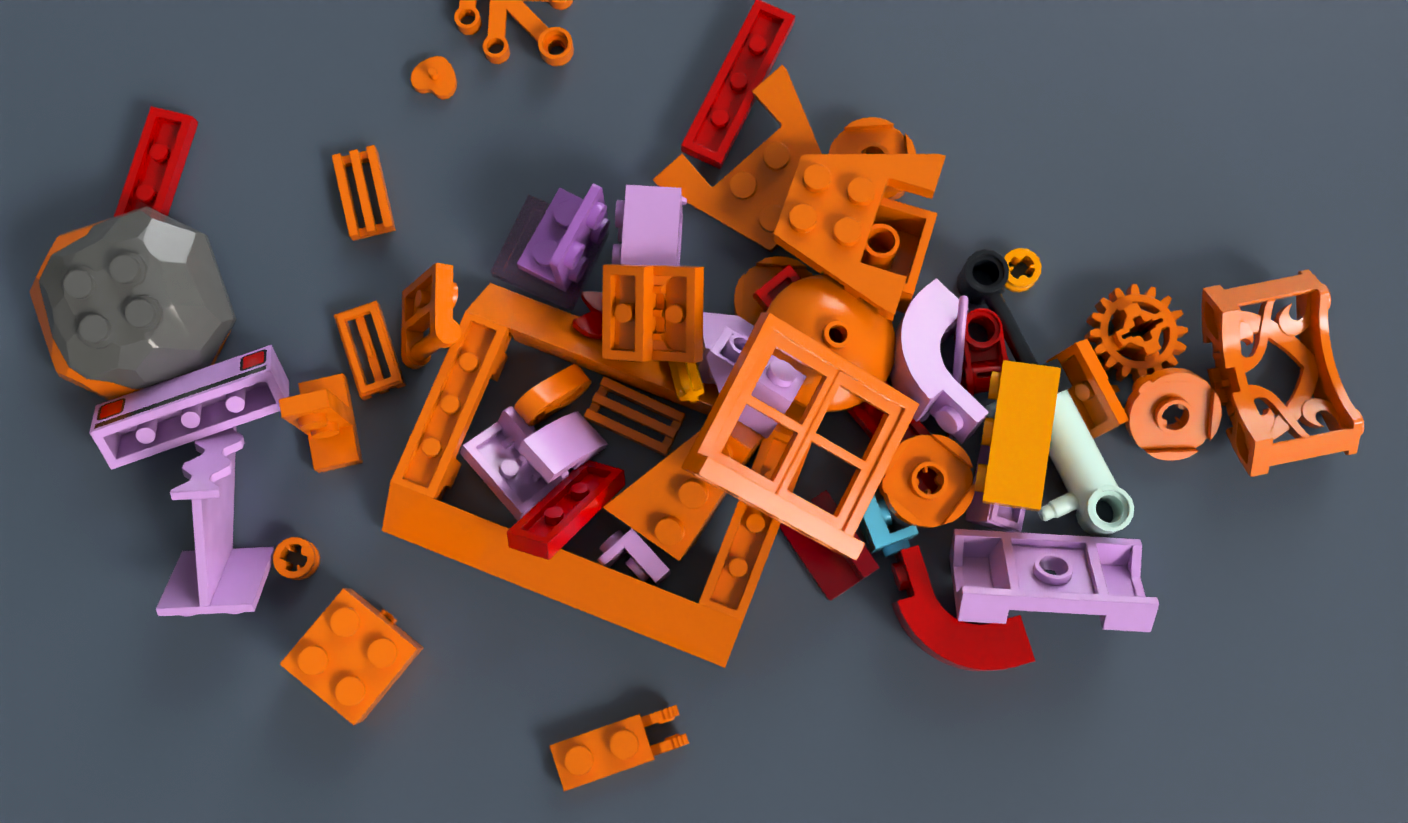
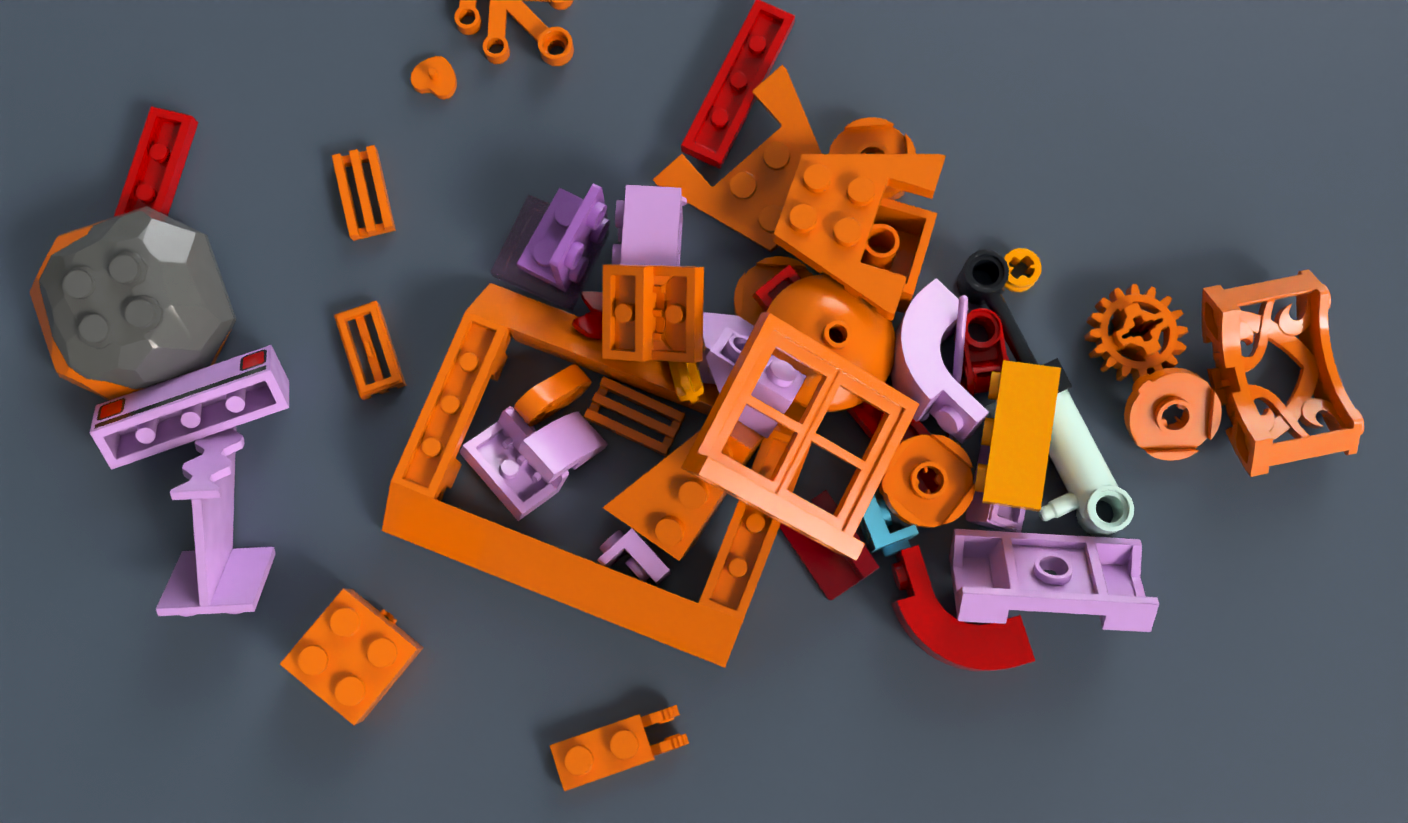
orange bush [273,537,320,580] -> none
orange bracket [279,373,363,473] -> none
orange plate [401,263,461,369] -> none
red plate [507,460,625,560] -> none
orange plate [1046,339,1129,439] -> none

